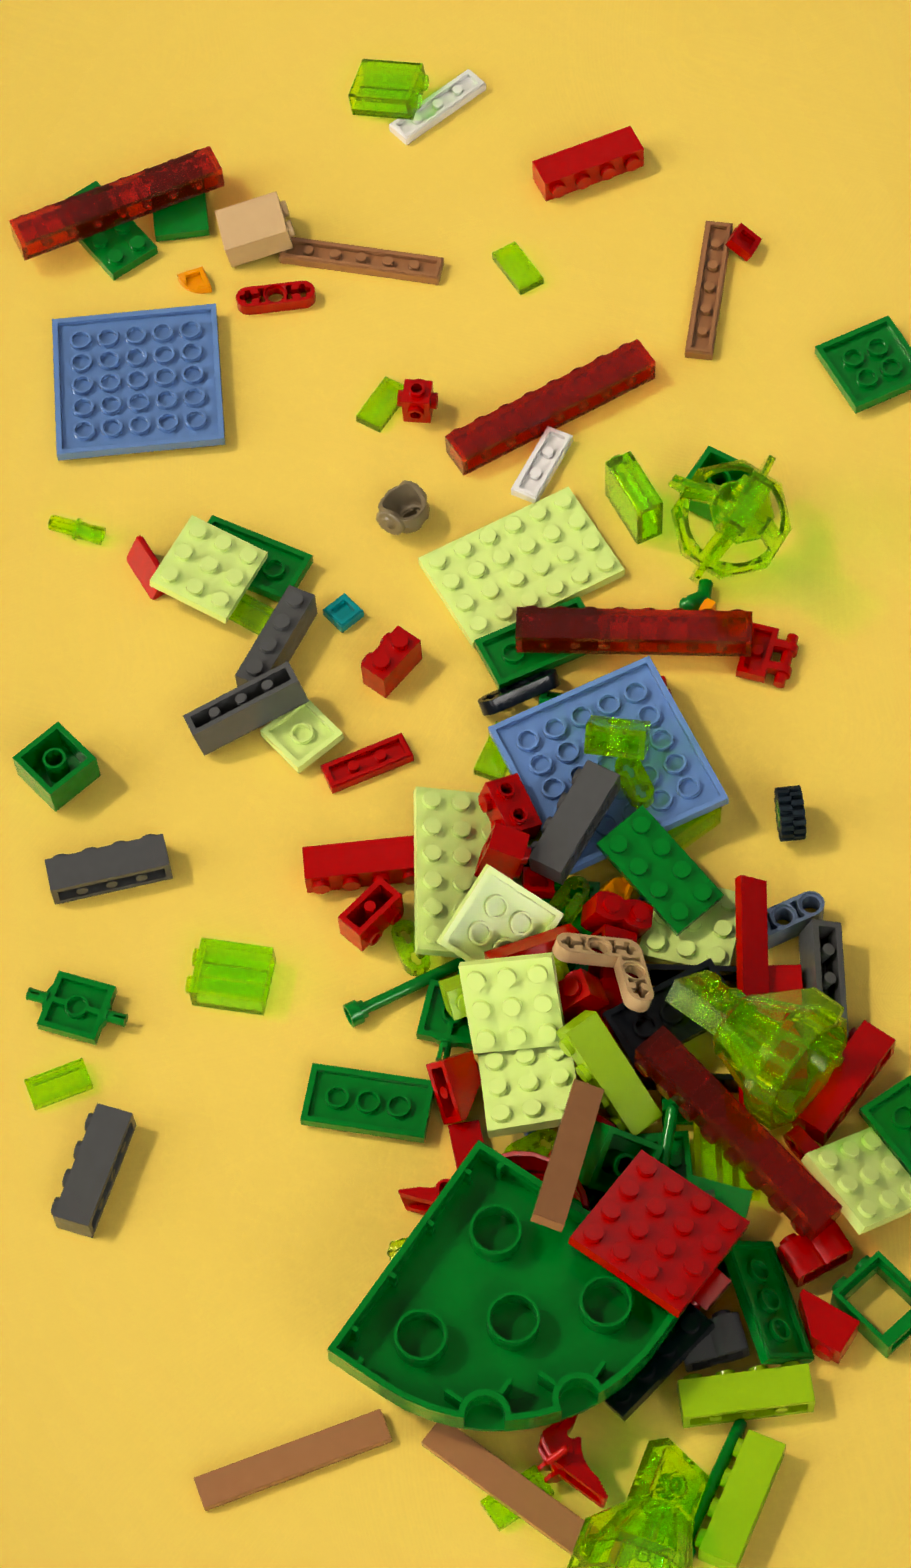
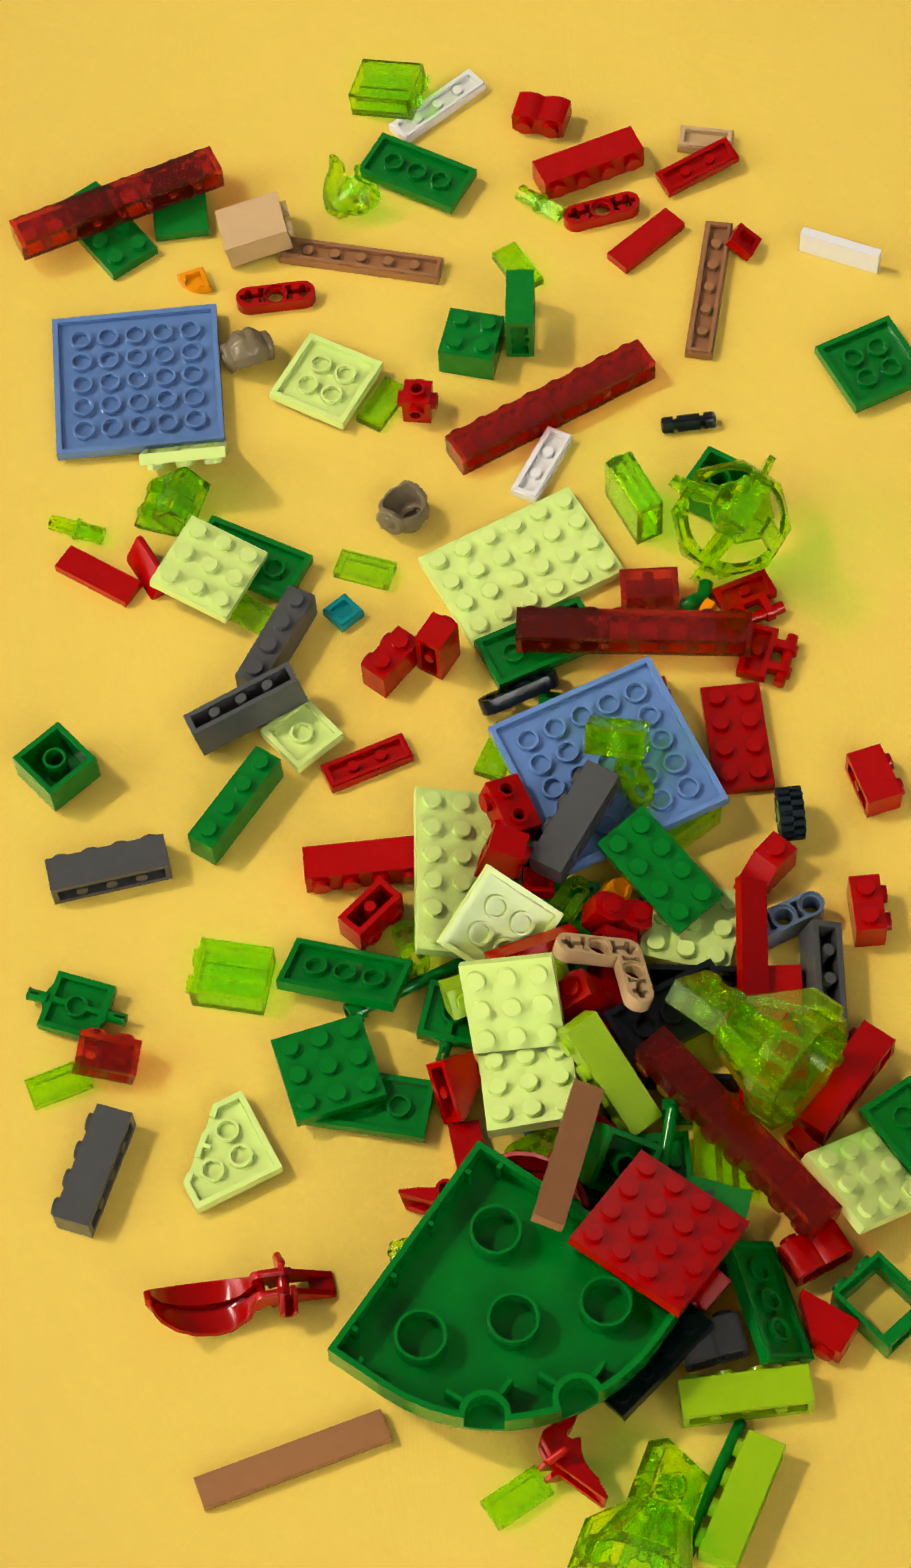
medium nougat tile [421,1423,602,1563] -> none
none -> red tile [55,545,142,607]
none -> clear red brick [71,1027,142,1085]
none -> clear neon green slope [134,467,211,537]
none -> yellowish green plate [139,441,229,470]
none -> red piece [143,1252,337,1337]
none -> yellowish green plate [183,1090,283,1214]
none -> green brick [187,746,284,865]
none -> dark tan hair [220,327,275,373]
none -> yellowish green plate [269,333,383,430]
none -> green plate [271,1013,388,1127]
none -> green plate [276,938,413,1013]
none -> clear neon green piece [323,154,381,219]
none -> clear neon green tile [333,549,397,591]
none -> green plate [357,132,477,214]
none -> red brick [415,612,460,680]
none -> green brick [438,308,505,380]
none -> green window [505,269,535,357]
none -> red brick [511,91,572,139]
none -> clear neon green axle [515,184,565,221]
none -> red beam [563,191,640,232]
none -> red tile [607,208,685,274]
none -> clear red brick [619,567,680,615]
none -> red tile [655,136,739,198]
none -> black axle [661,411,716,434]
none -> tan tile [677,125,734,153]
none -> red plate [700,682,775,795]
none -> red plate [712,569,786,633]
none -> red slope [733,831,797,895]
none -> white tile [799,227,882,274]
none -> red brick [845,744,905,818]
none -> red brick [846,874,892,948]

